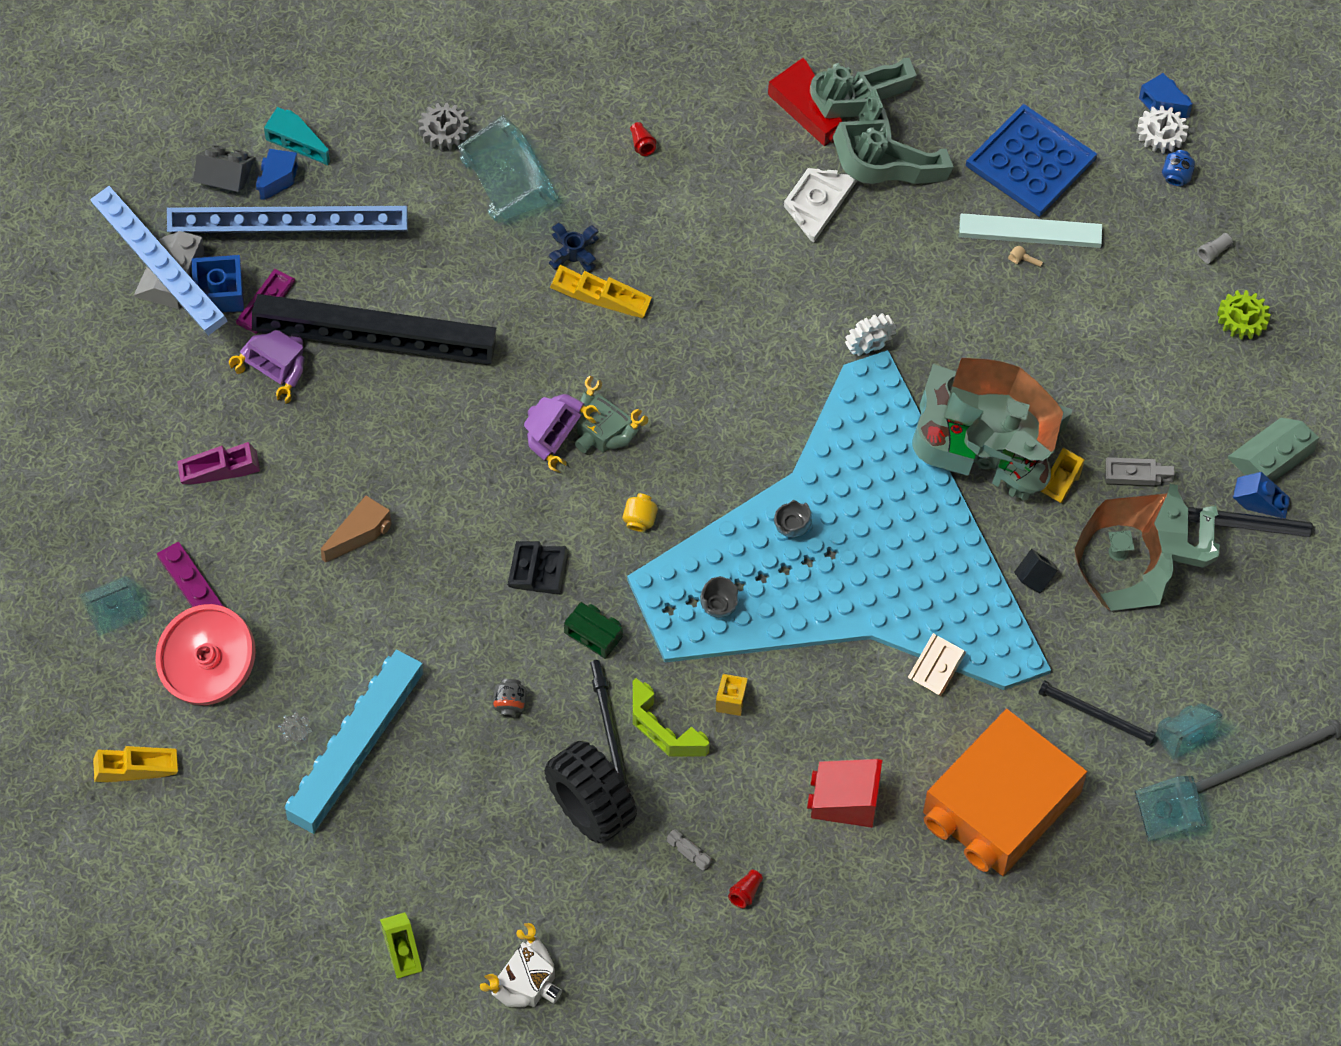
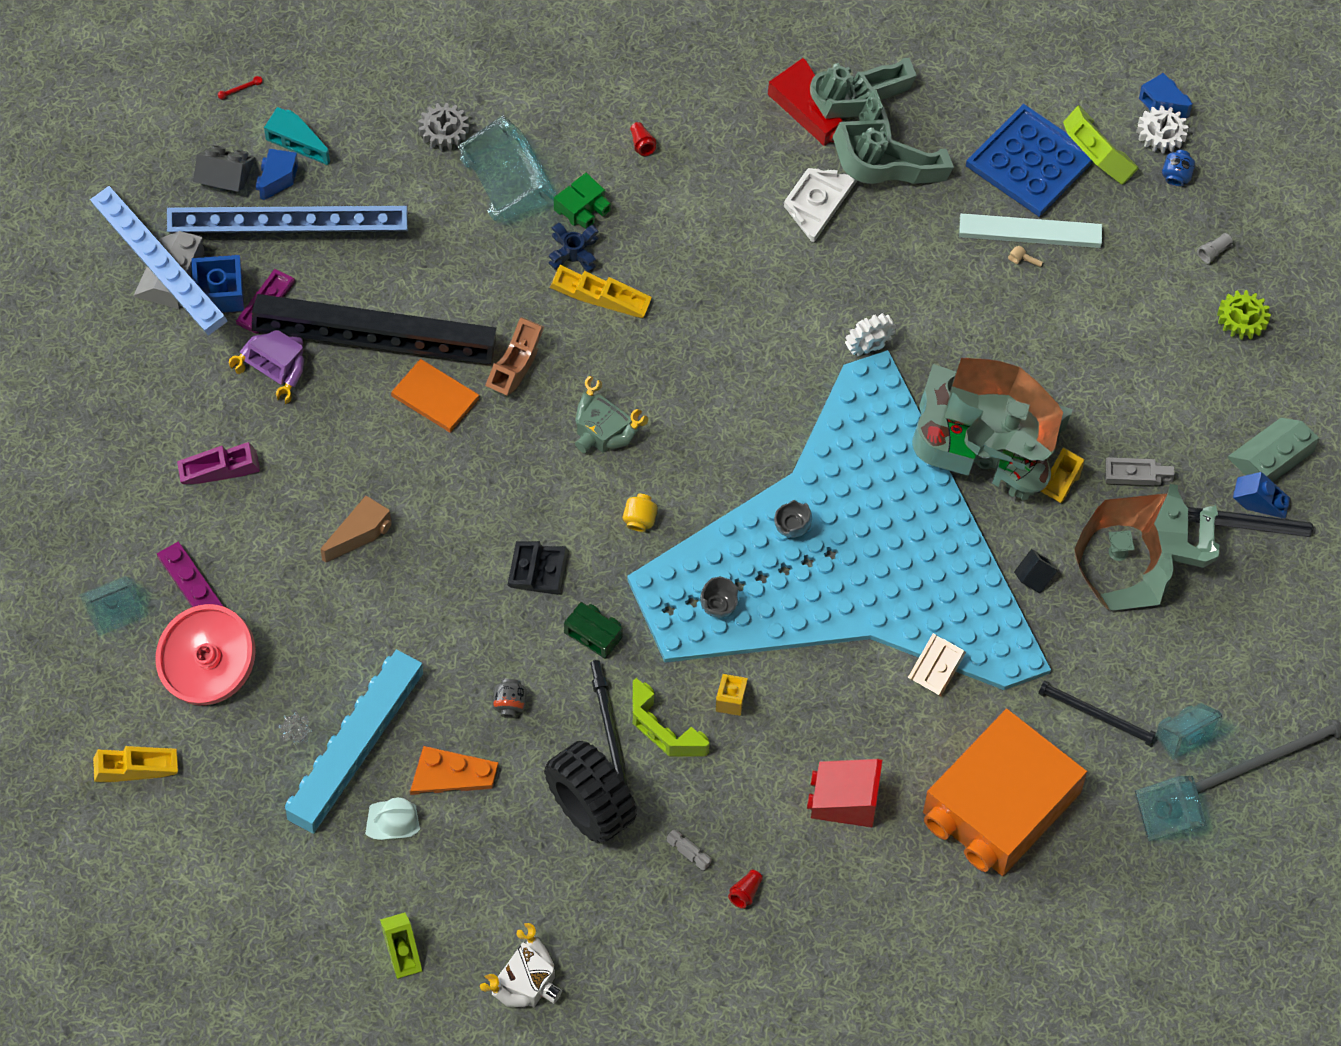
medium lavender torso [524,394,601,473] -> none
none -> red hinge [218,76,262,100]
none -> light aqua piece [365,797,420,840]
none -> orange tile [391,359,479,432]
none -> orange wing [410,746,499,795]
none -> nougat arch [485,317,544,395]
none -> green hips [554,172,611,229]
none -> lime slope [1063,105,1139,185]

